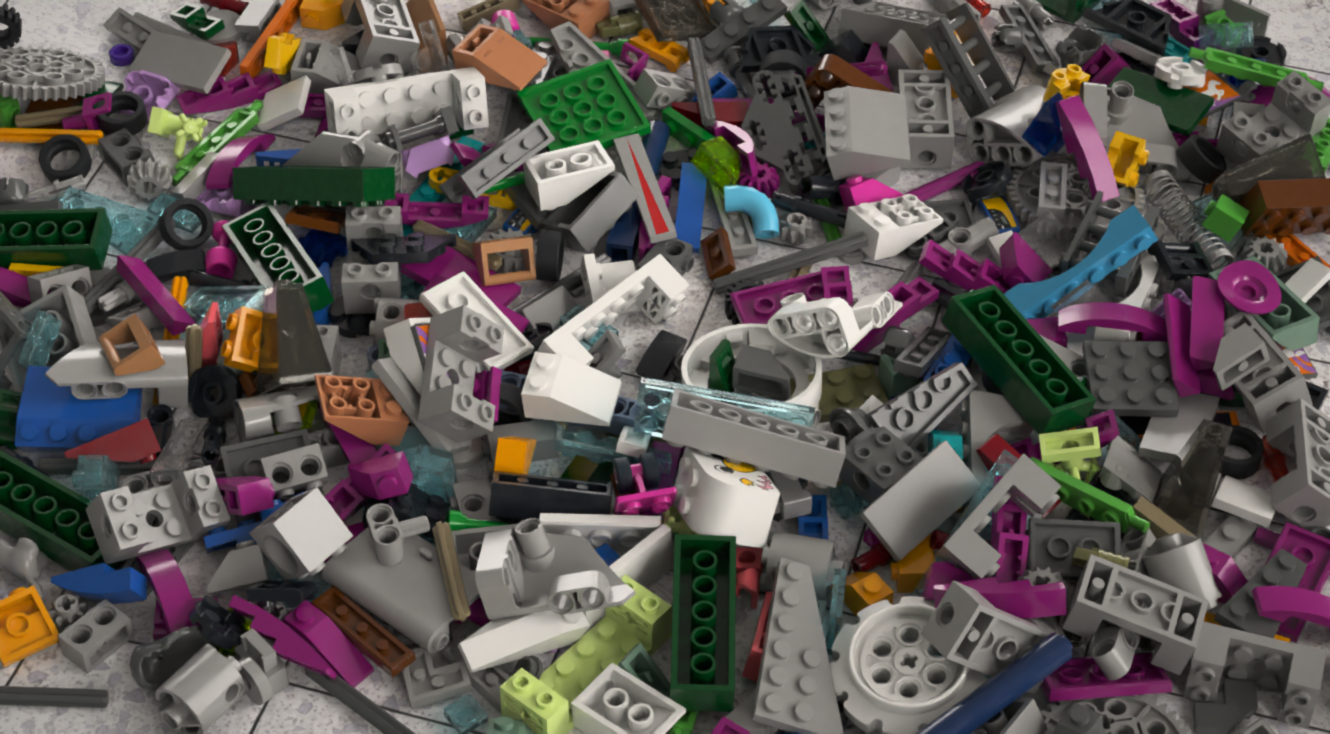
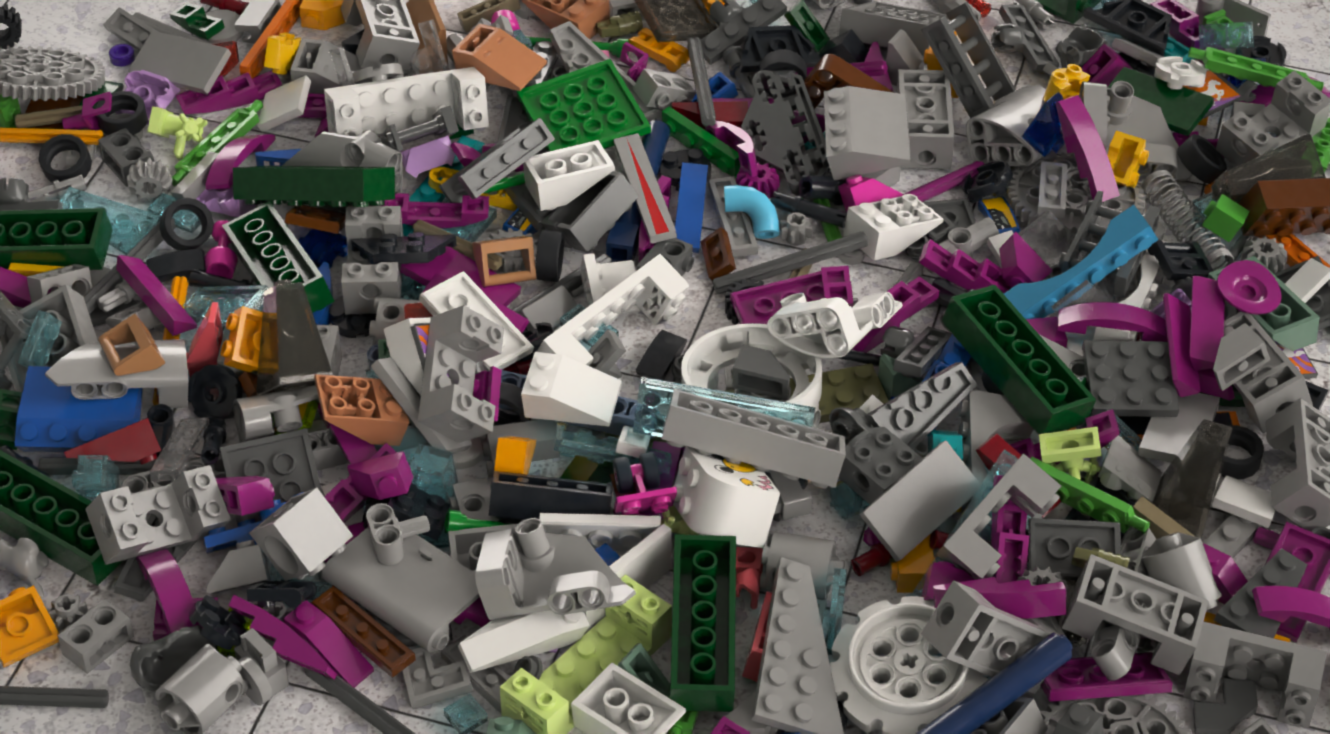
blue slope [51,563,147,604] -> none
dark tan axle [185,323,203,382] -> none
light grey brick [260,443,328,500] -> none
dark tan axle [432,521,471,622] -> none
clear neon green slope [691,136,739,195] -> none
dark green slope [709,338,735,403] -> none
blue slope [797,495,828,540] -> none
light orange slope [831,572,894,618] -> none
clear red axle [1262,435,1290,483] -> none

